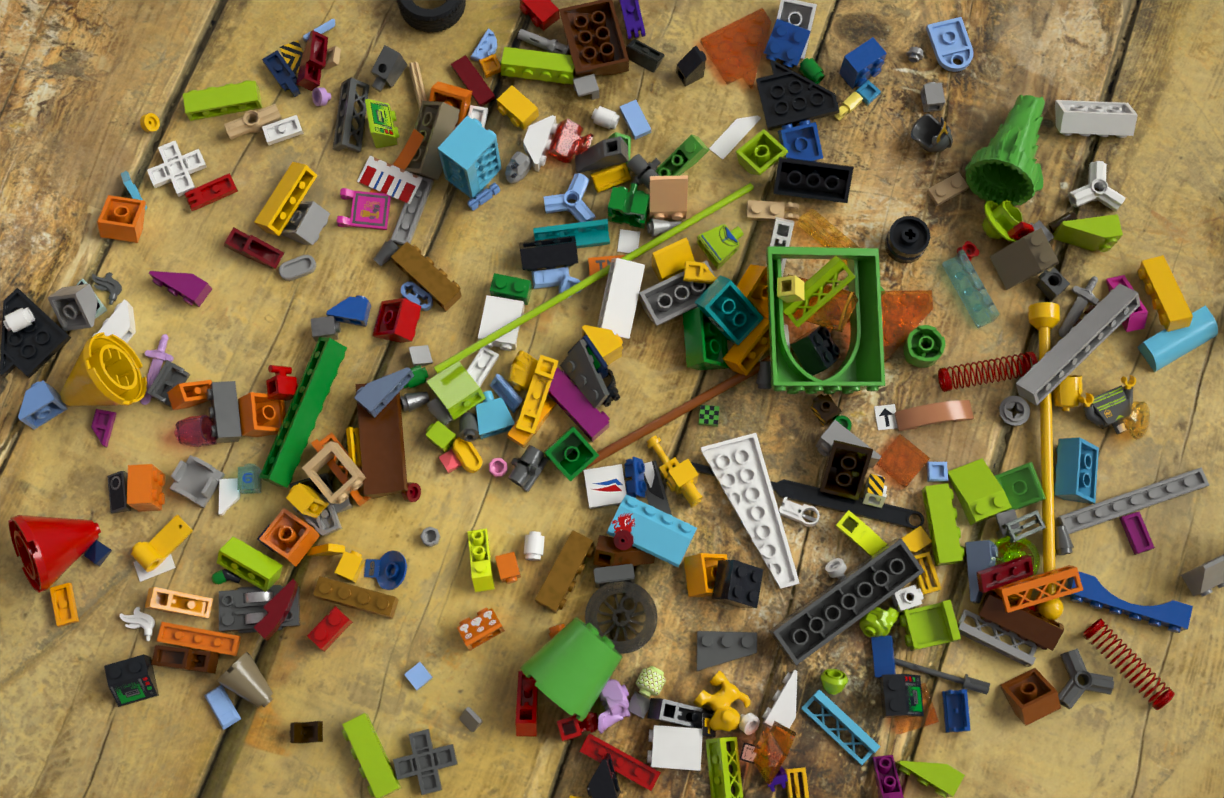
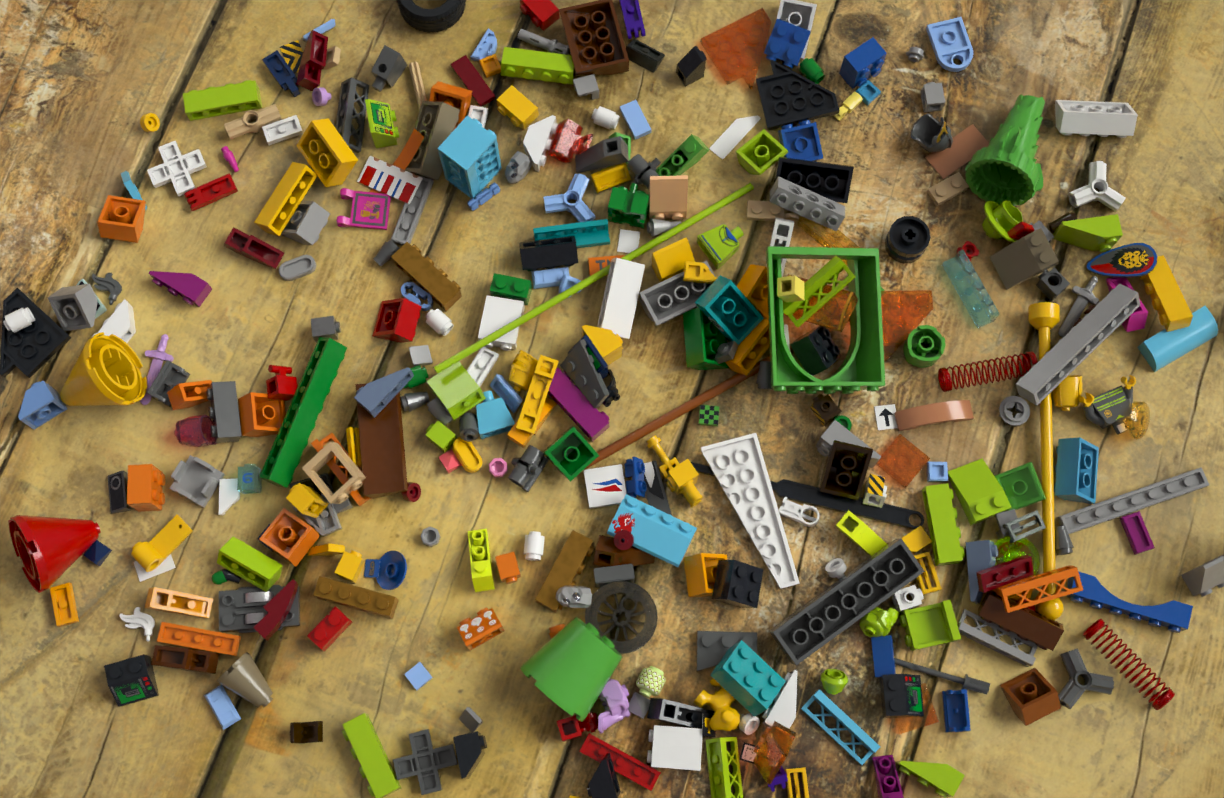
magenta tile [91,409,116,447] -> none
blue slope [326,295,371,327] -> none
red slope [515,671,538,737] -> none
none -> dark pink piece [221,146,239,172]
none -> yellow brick [296,118,358,187]
none -> white brick [425,308,454,336]
none -> black slope [453,731,487,779]
none -> light grey rock [556,586,592,608]
none -> teal brick [710,640,786,717]
none -> flat silver plate [714,341,739,364]
none -> light grey brick [770,176,845,231]
none -> nougat sticker [925,124,989,179]
none -> shield [1087,243,1157,278]

